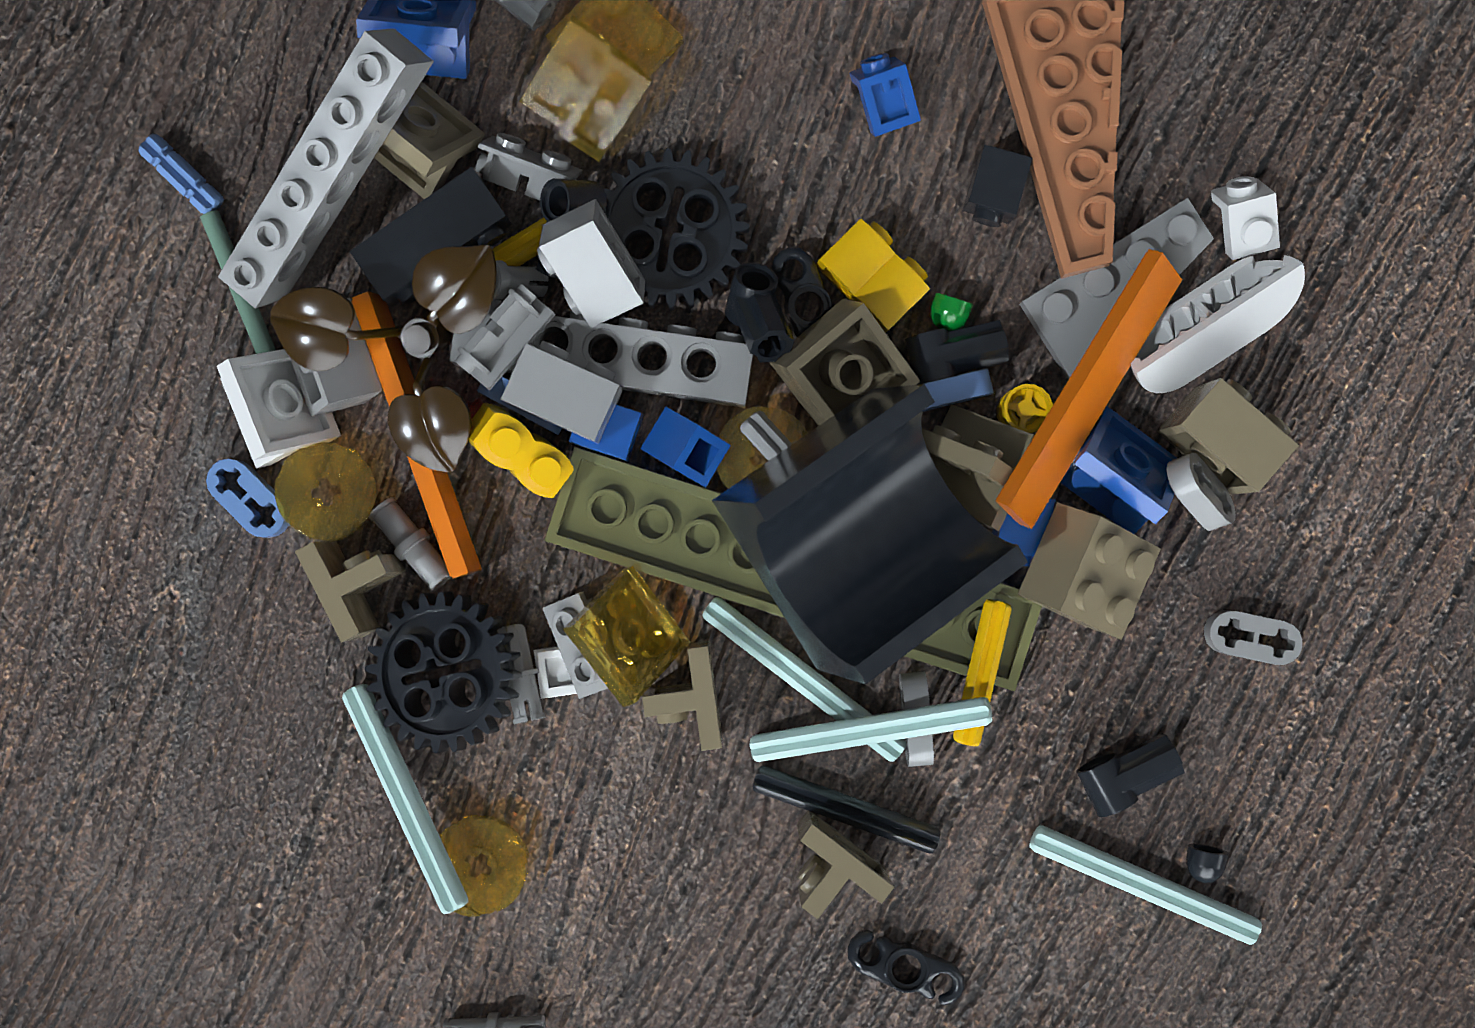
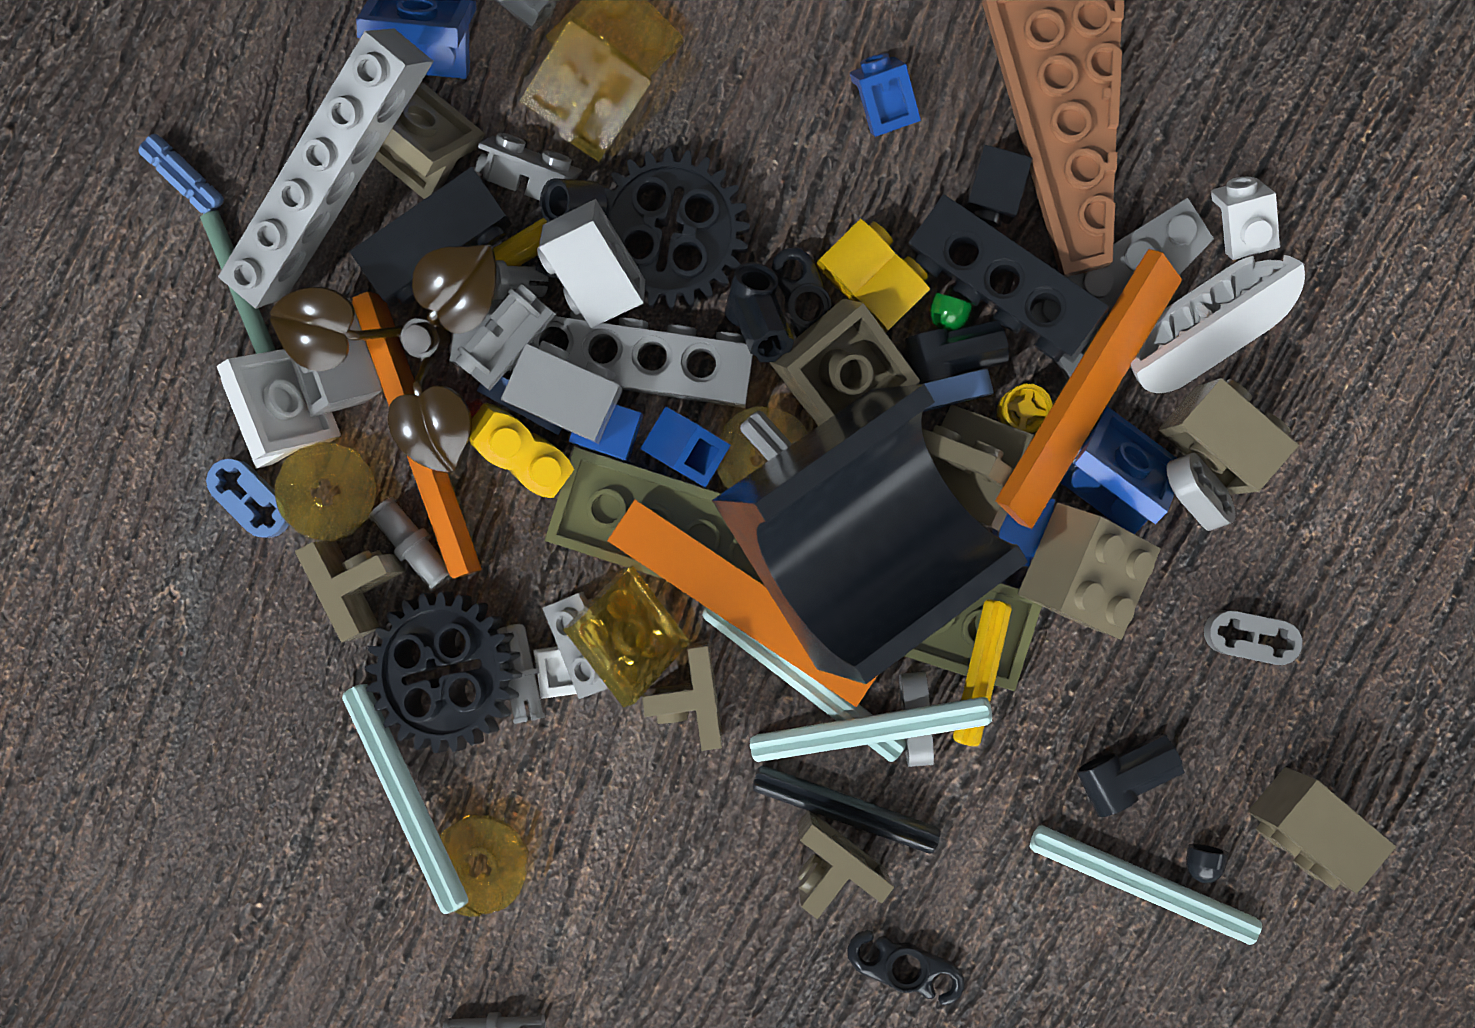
none -> orange tile [607,500,877,707]
none -> black brick [909,194,1109,363]
none -> dark tan brick [1248,767,1396,894]

